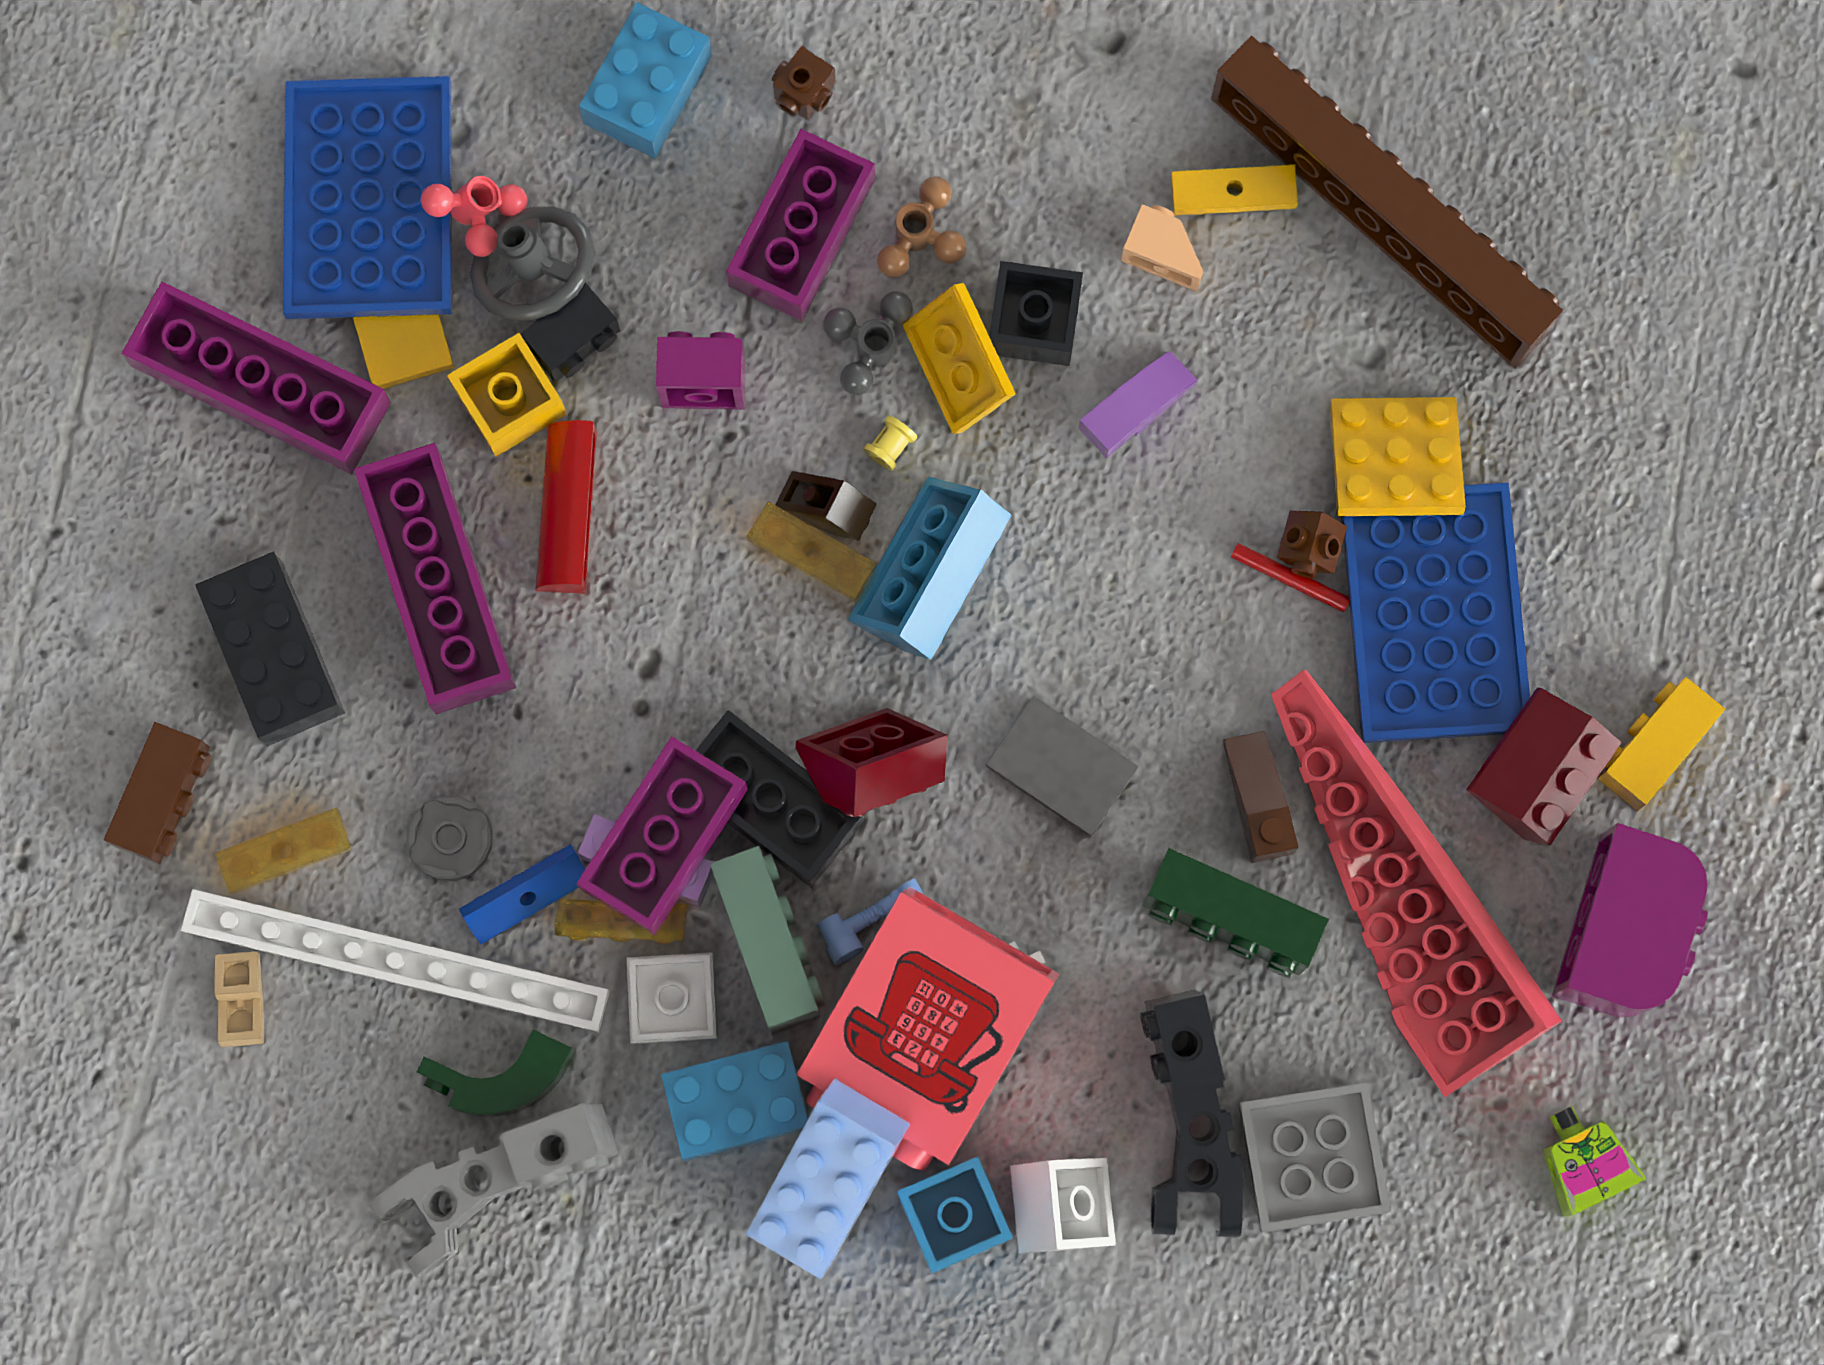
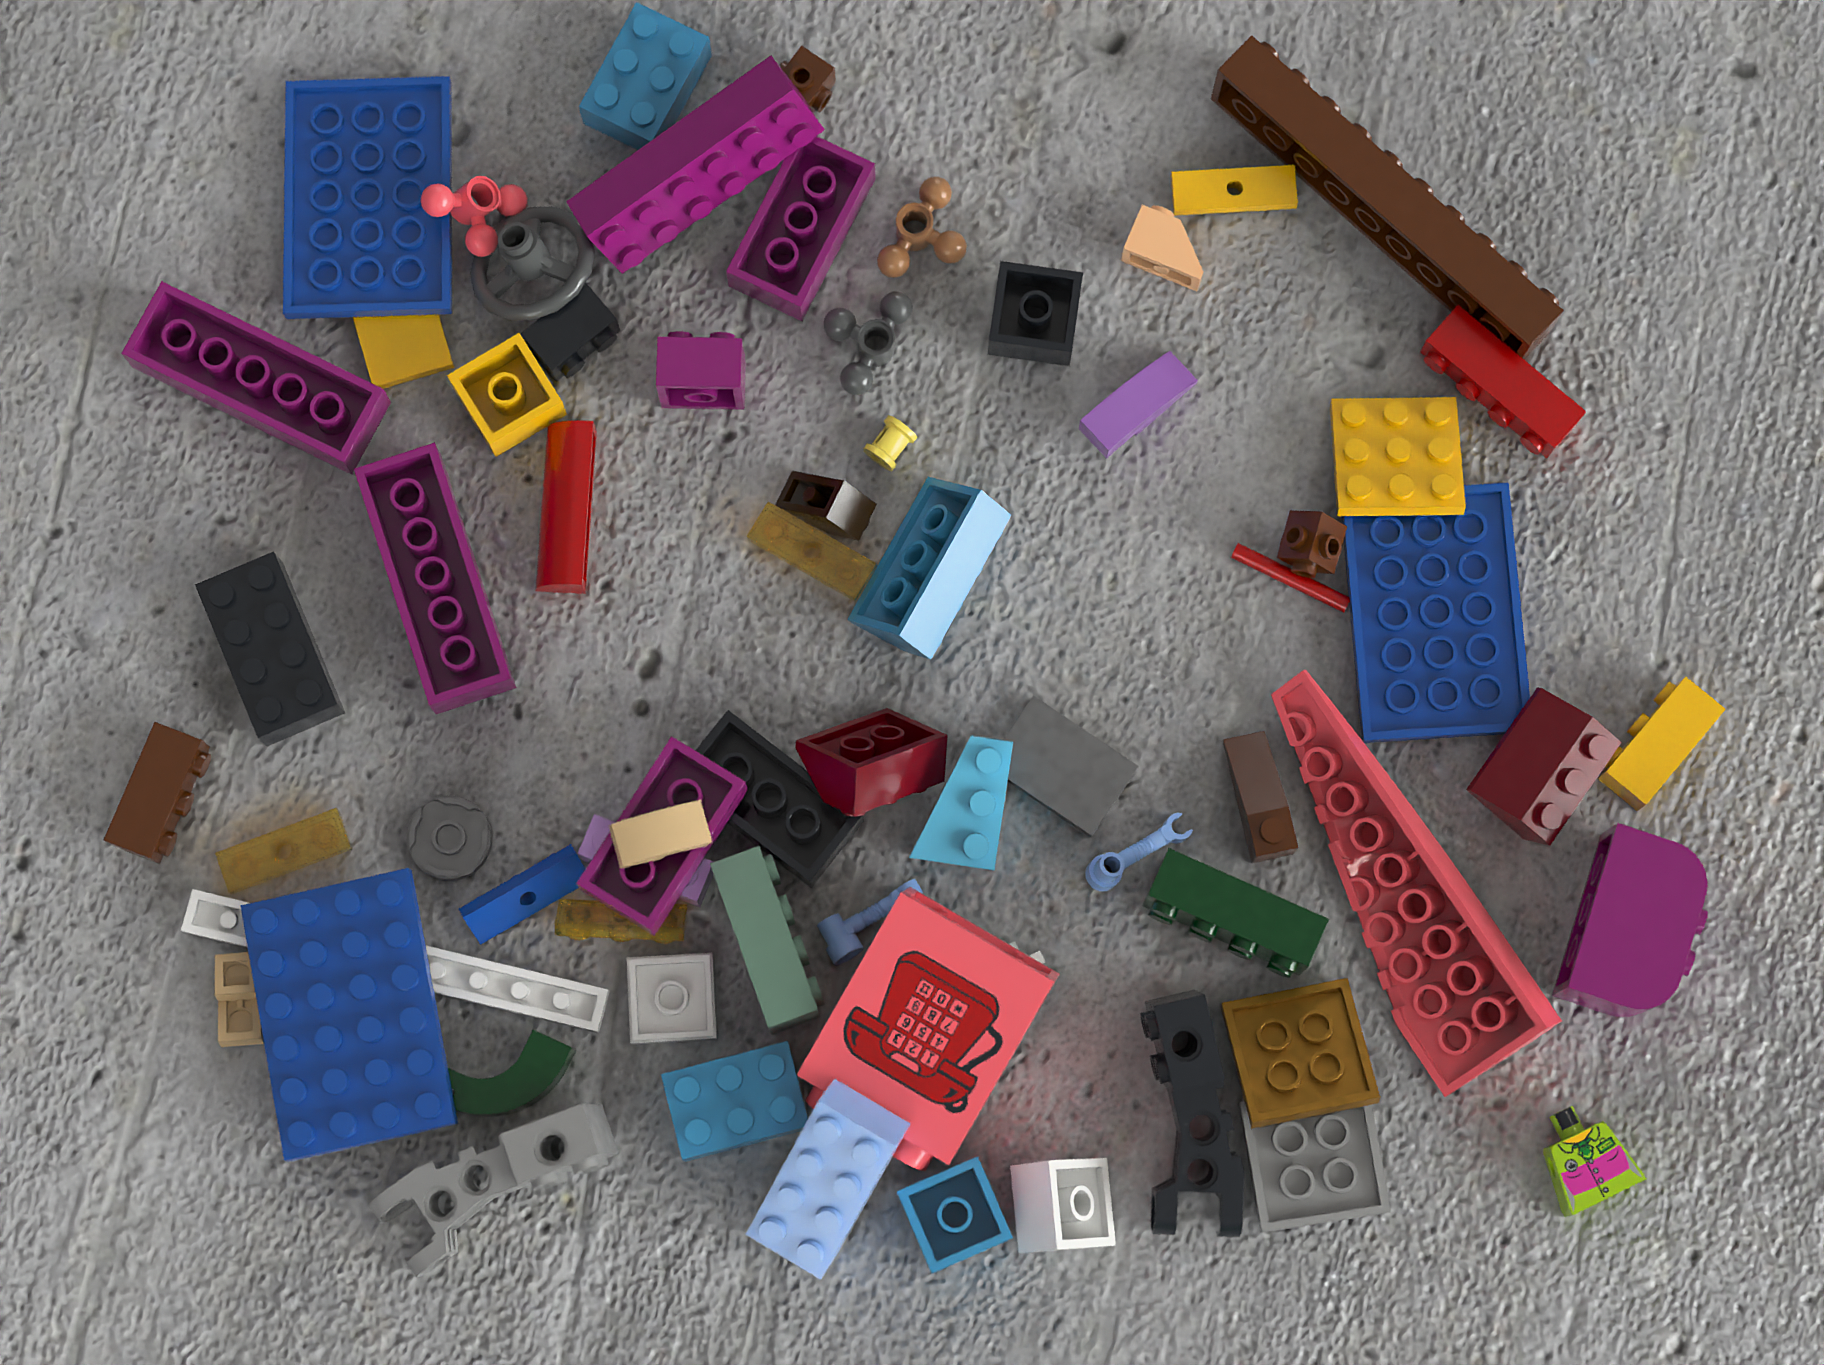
yellow tile [902,283,1016,434] -> none
none -> blue plate [240,868,458,1162]
none -> magenta brick [566,55,825,274]
none -> tan slope [609,800,712,868]
none -> medium azure wedge [909,735,1013,870]
none -> light blue brick [1085,813,1193,891]
none -> pearl gold plate [1221,978,1380,1129]
none -> red brick [1420,305,1587,458]

